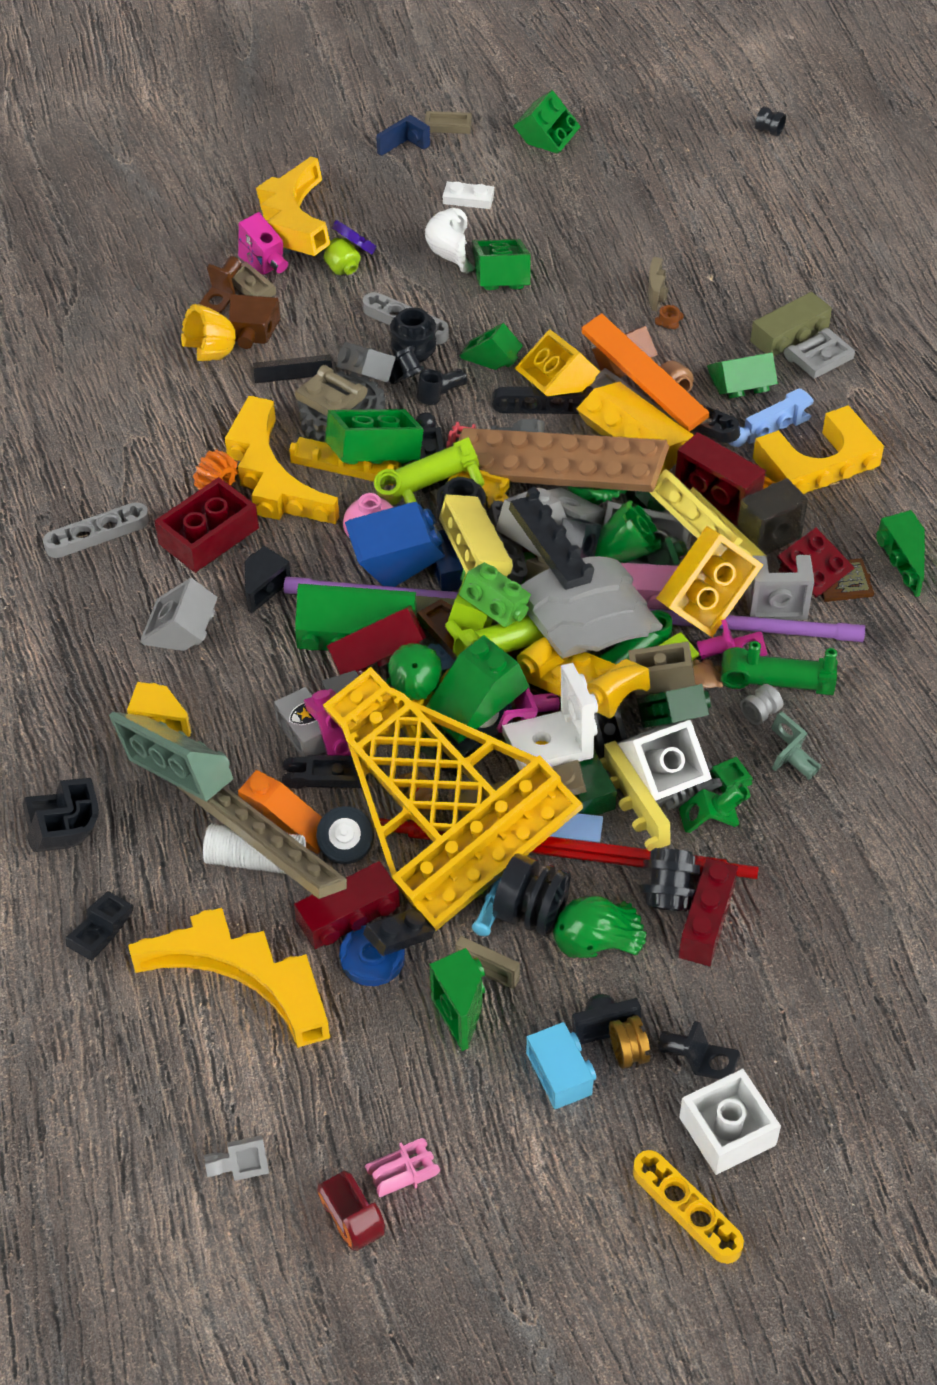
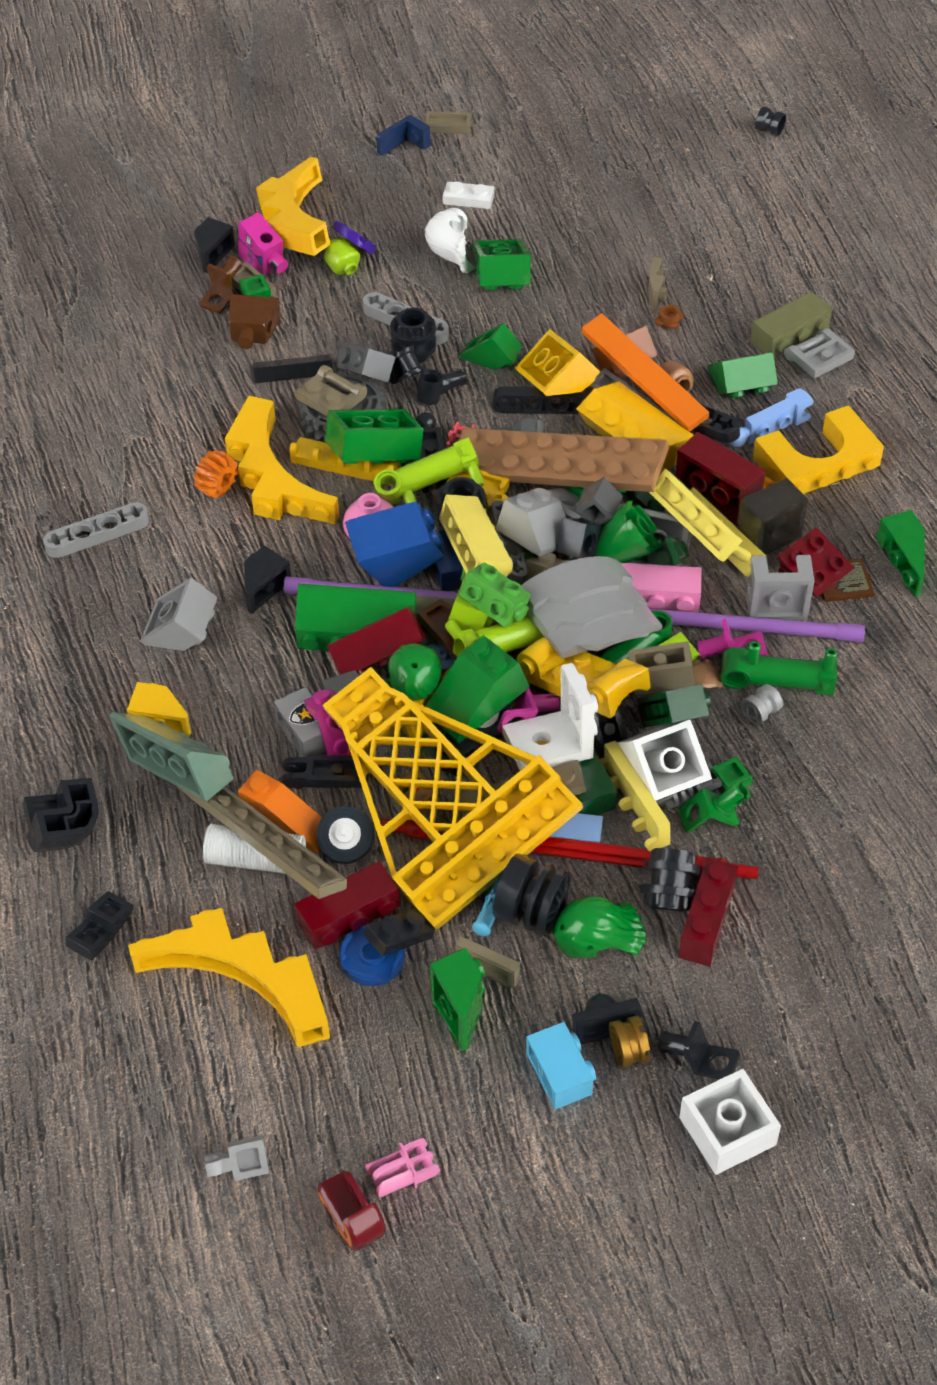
dark red brick [154,477,259,573] -> none
yellow hair [181,304,236,361] -> none
black hinge [509,487,595,590] -> none
green slope [513,90,581,154] -> none
yellow beam [633,1150,744,1264] -> none
yellow slope [656,526,763,637] -> none
sand green bracket [771,711,822,780] -> none
none -> black slope [194,217,235,274]
none -> green tile [239,274,271,297]
none -> dark grey brick [574,477,623,525]

